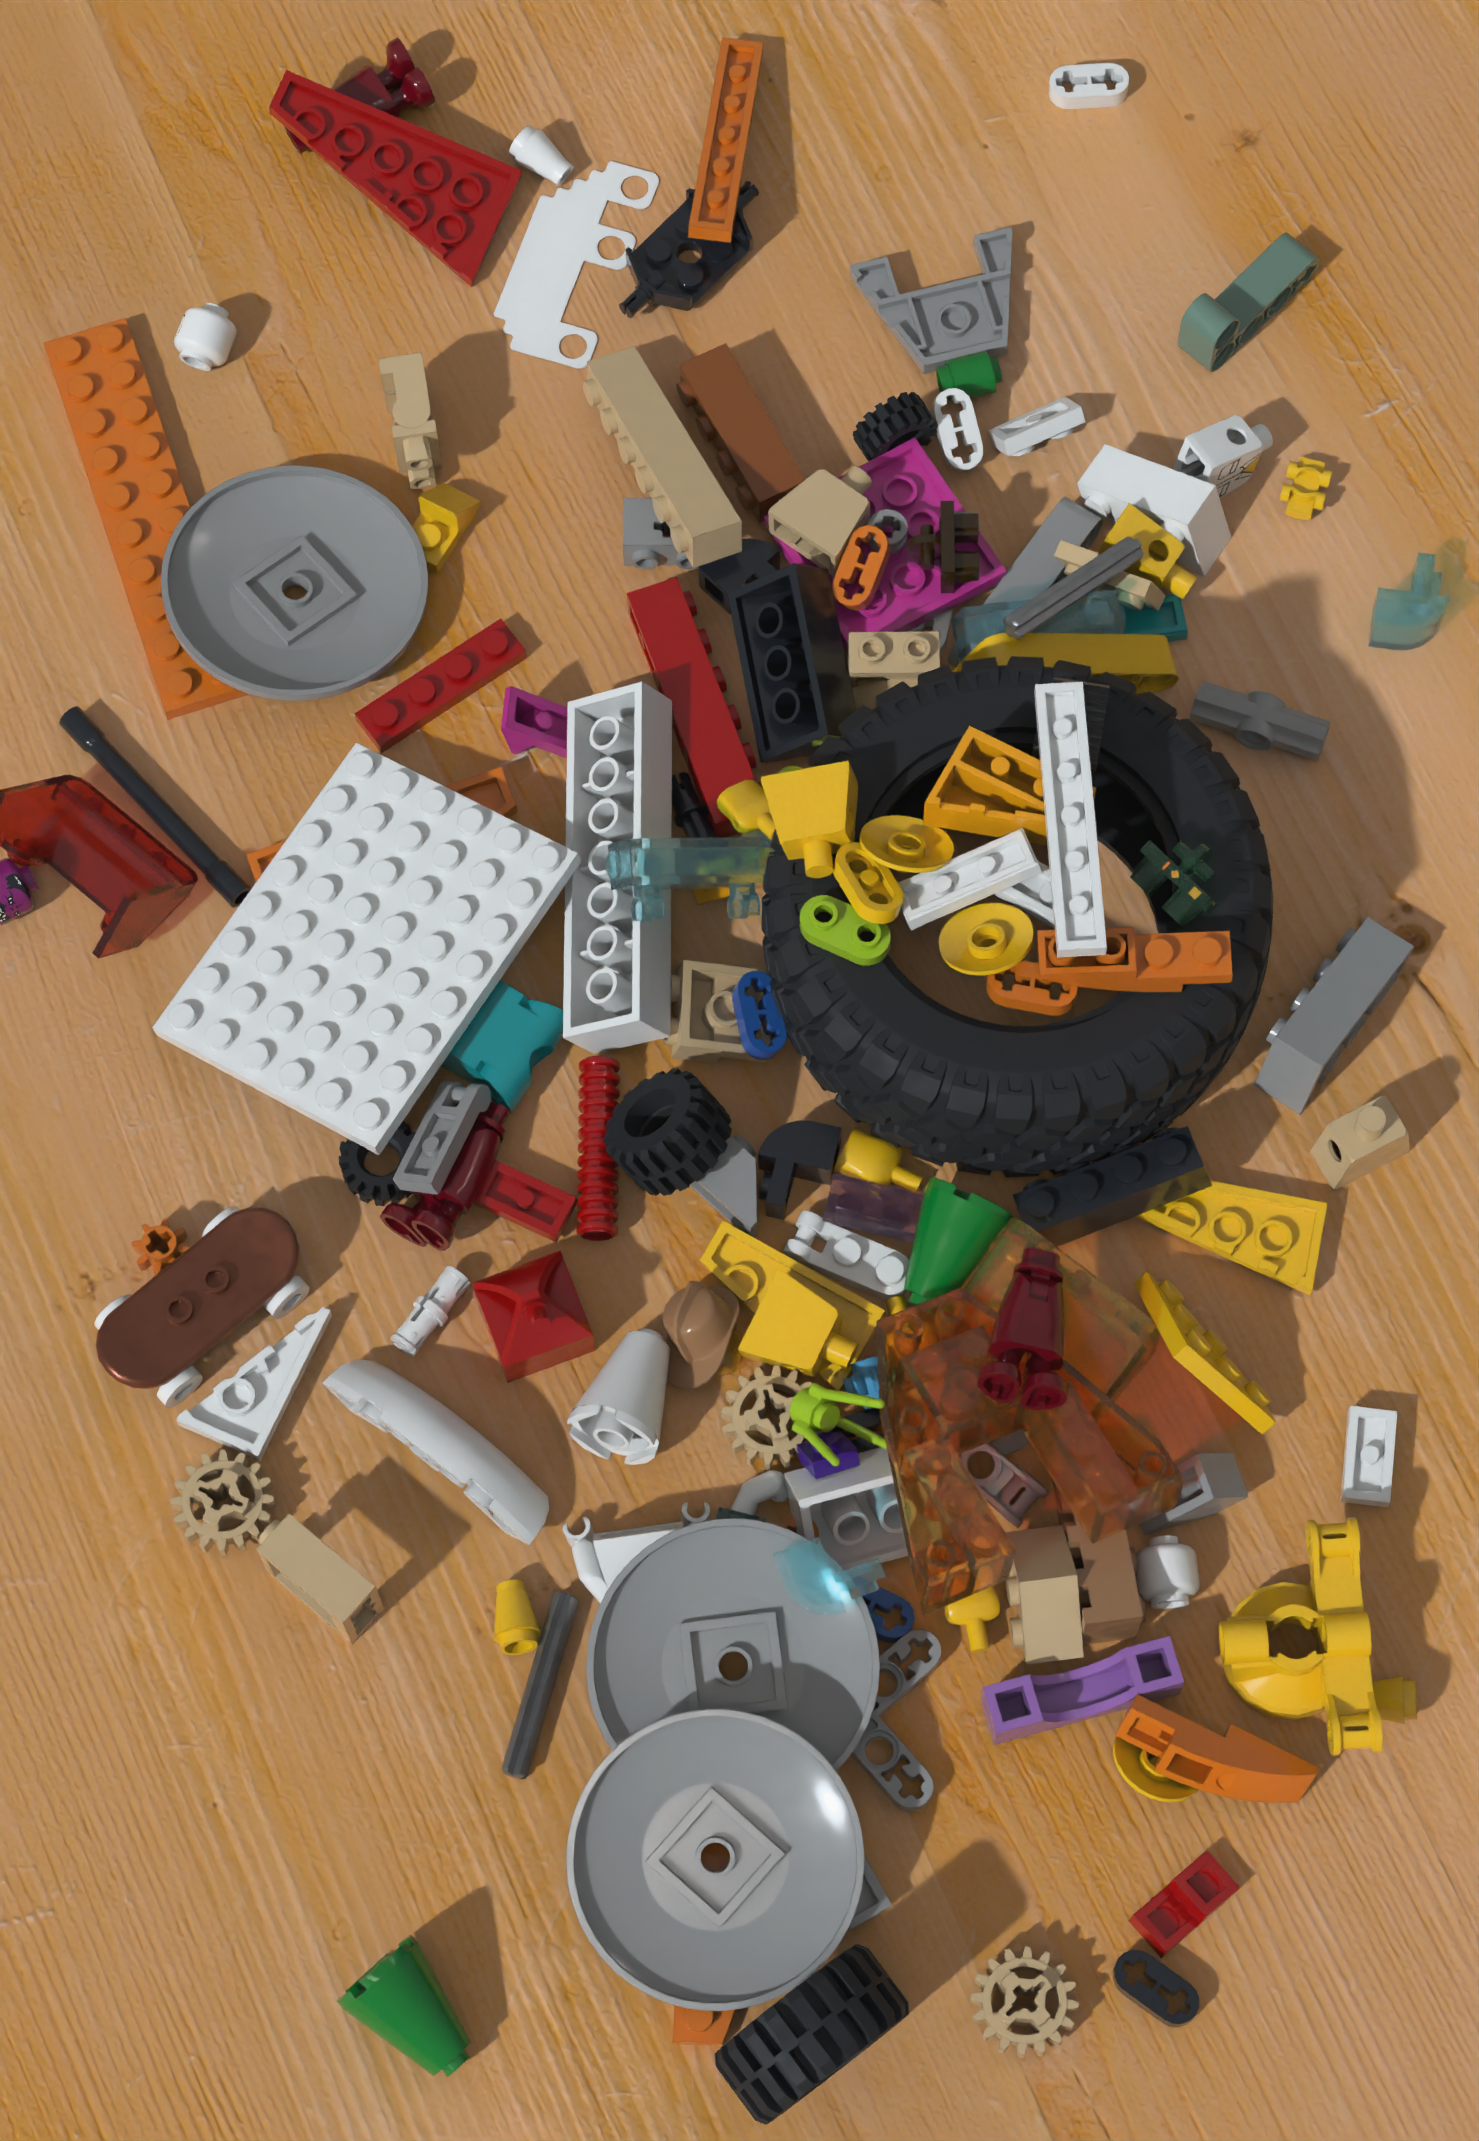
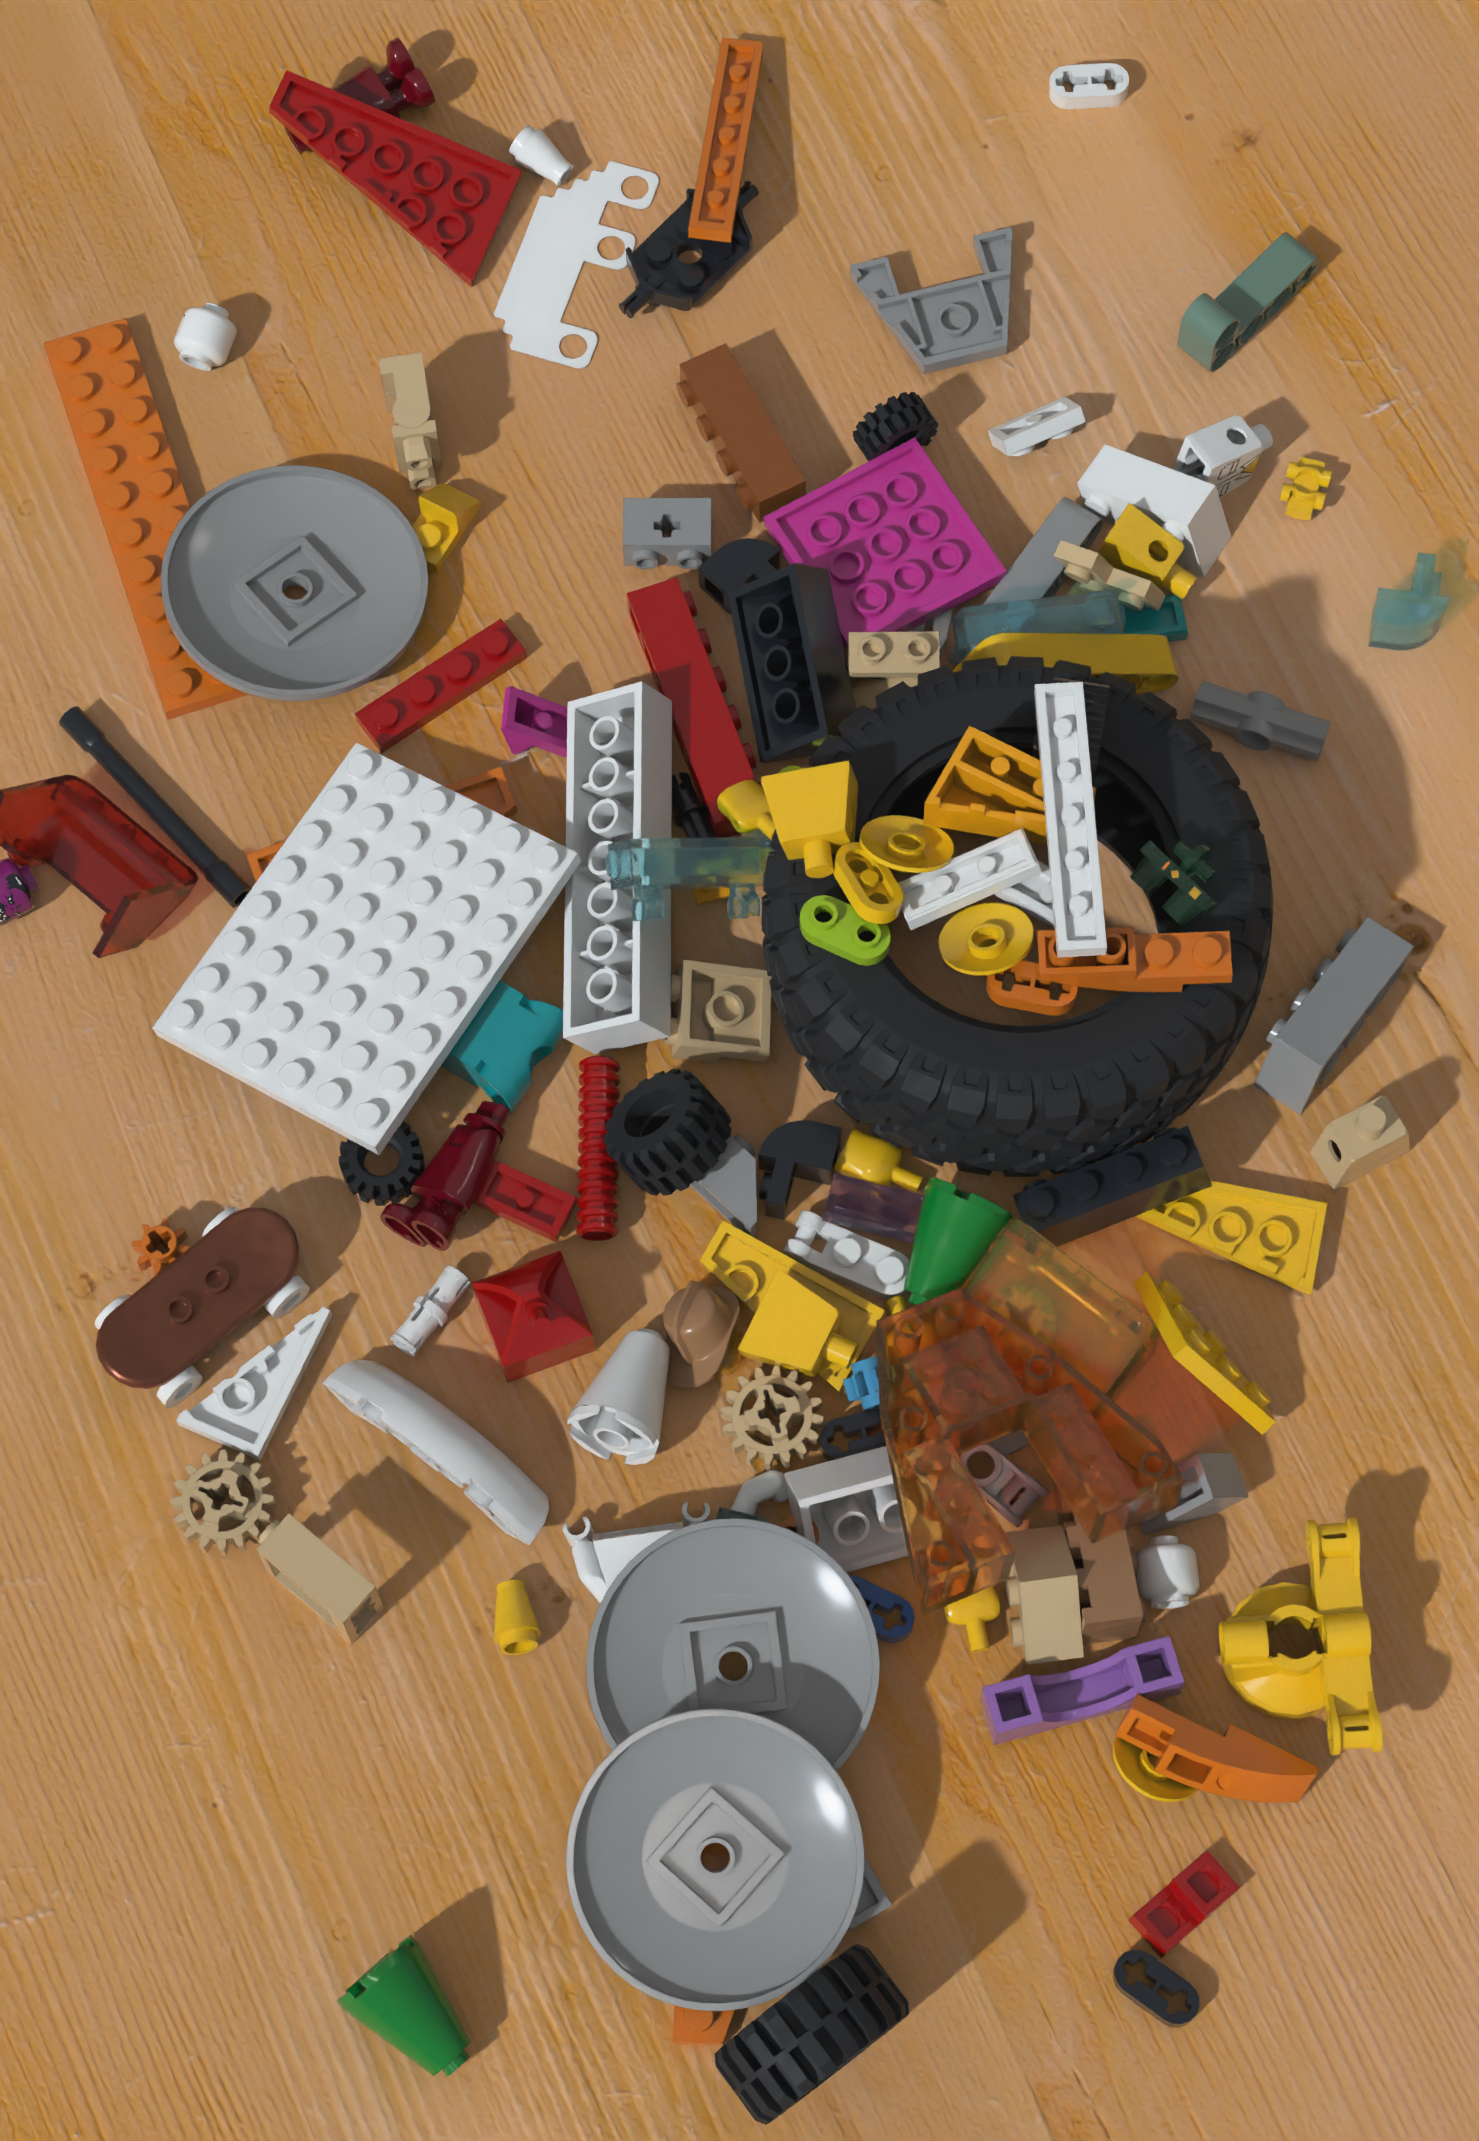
light grey plate [393,1080,491,1195] -> none
flat silver axle [502,1592,578,1779] -> none
tan brick [583,346,742,568] -> none
blue beam [732,971,787,1060] -> none
tan torso [768,466,872,577] -> none
clear light blue brick [773,1537,886,1616] -> none
lime plant [790,1383,897,1466] -> none
dark purple plate [797,1431,860,1479] -> none
orange beam [832,525,891,611] -> none
light grey beam [851,1629,941,1812] -> none
light grey bush [868,509,908,555] -> none
dark brown hips [908,501,979,593] -> none
white beam [931,388,983,472] -> none
green brick [936,350,1002,400] -> none
tan gear [970,1946,1079,2059] -> none
dark red piece [977,1247,1069,1410] -> none
flat silver axle [1003,537,1144,639] -> none
white plate [1340,1406,1397,1508] -> none
yellow cone [1372,1675,1417,1724] -> none

